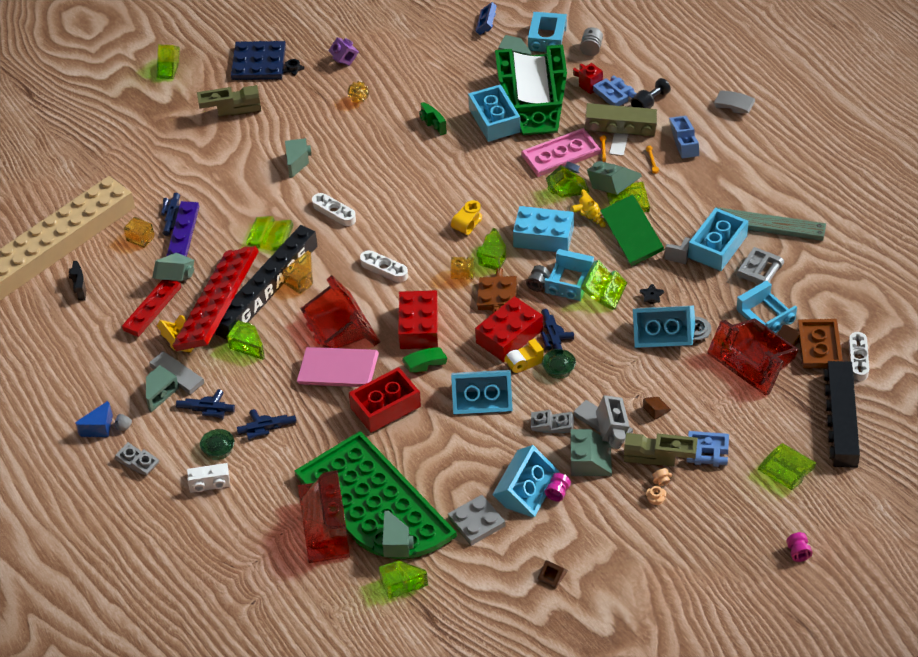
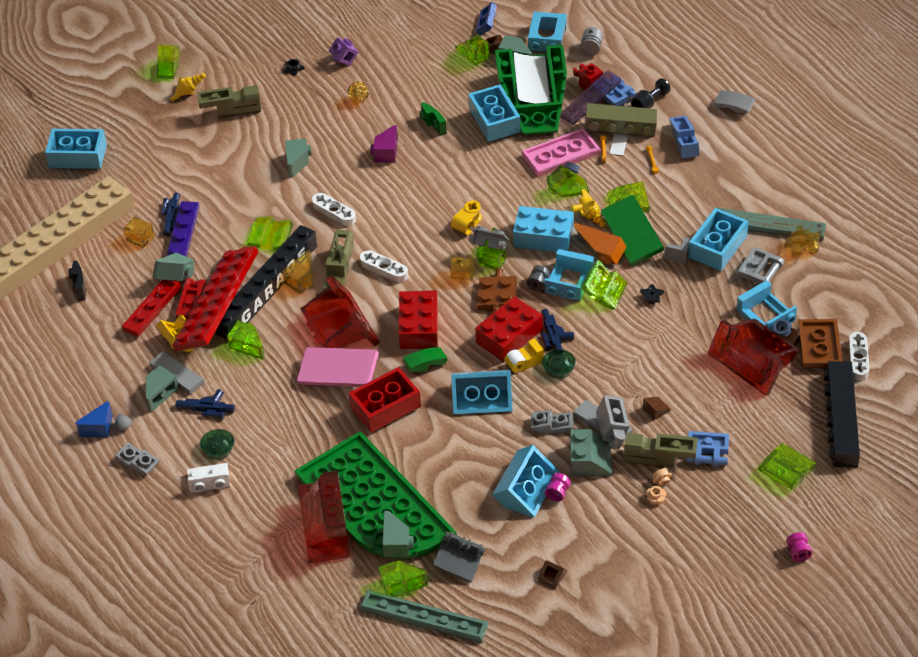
dark blue plate [231,41,286,80] -> none
dark blue piece [237,409,297,440] -> none
light grey plate [448,495,505,546] -> none
sand green slope [587,161,642,195] -> none
medium azure slope [633,305,695,348] -> none
light grey gear [693,317,711,342] -> none
none -> medium azure brick [45,129,107,169]
none -> yellow piece [170,73,206,102]
none -> red plate [175,278,207,320]
none -> olive plate [323,230,354,295]
none -> sand green tile [360,590,489,643]
none -> magenta slope [370,125,398,162]
none -> dark grey hinge [433,532,486,582]
none -> clear neon green slope [455,35,489,65]
none -> light grey hinge [469,226,509,250]
none -> reddish brown slope [482,35,503,53]
none -> clear purple tile [561,70,621,125]
none -> orange slope [573,223,626,265]
none -> sand blue plate [772,319,792,338]
none -> clear yellow hips [784,225,821,257]

